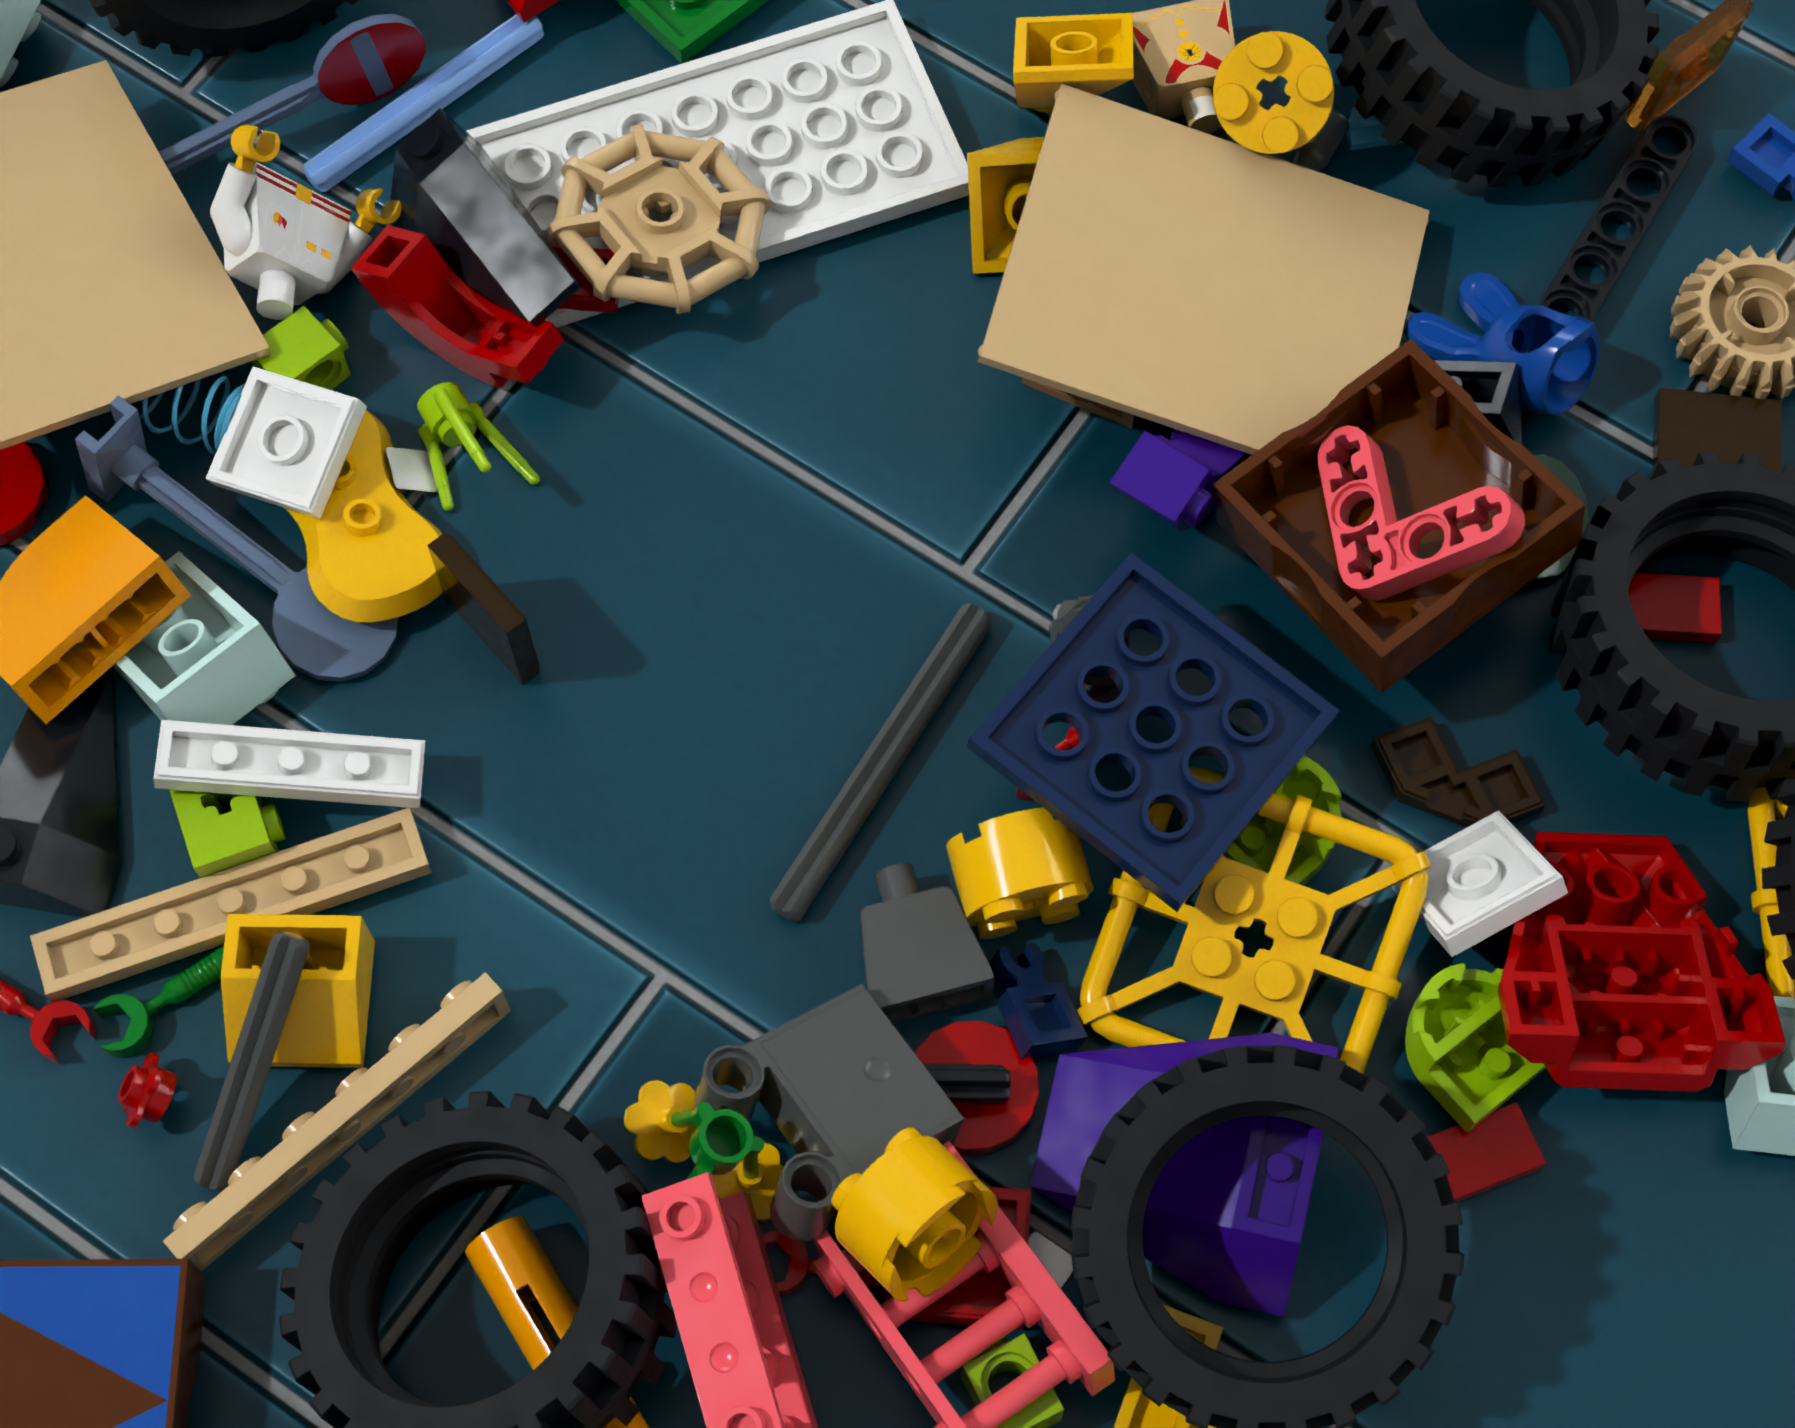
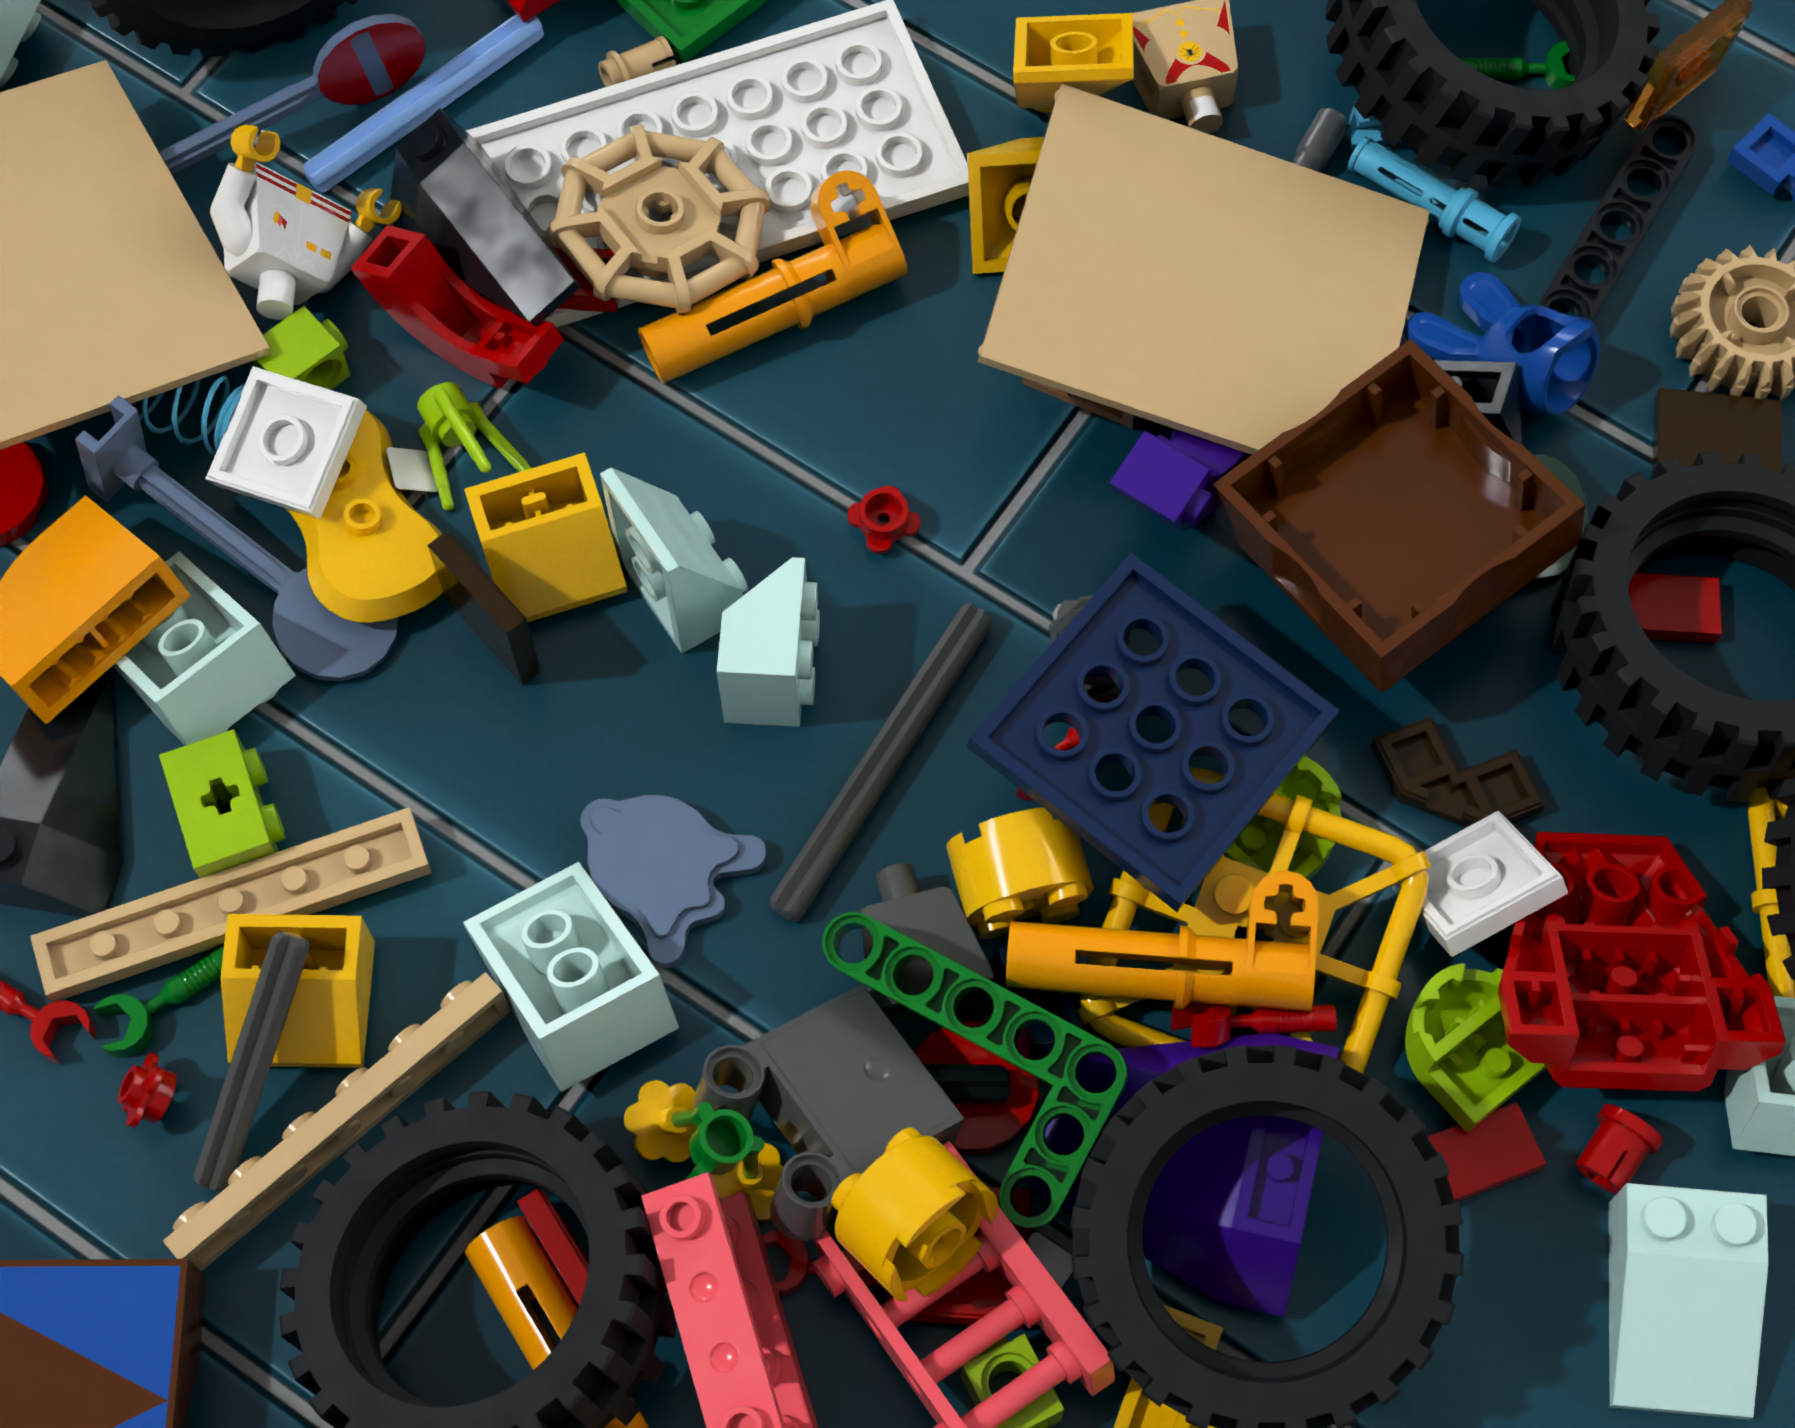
white tile [153,720,426,808] -> none
yellow brick [1213,31,1335,154] -> none
coral beam [1318,425,1525,601] -> none
none -> light aqua slope [463,862,679,1092]
none -> yellow slope [464,452,628,623]
none -> red tile [517,1189,589,1305]
none -> sand blue tile [580,795,767,968]
none -> tan pin [598,36,676,87]
none -> light aqua slope [600,467,748,654]
none -> light orange piece [638,170,908,384]
none -> light aqua slope [717,557,820,727]
none -> green beam [822,912,1128,1228]
none -> red plate [847,486,921,554]
none -> light orange piece [1006,870,1319,1012]
none -> red piece [1171,1002,1337,1047]
none -> medium azure pin [1347,136,1522,263]
none -> green piece [1459,41,1575,89]
none -> red bush [1574,1104,1664,1194]
none -> light aqua slope [1608,1183,1768,1420]

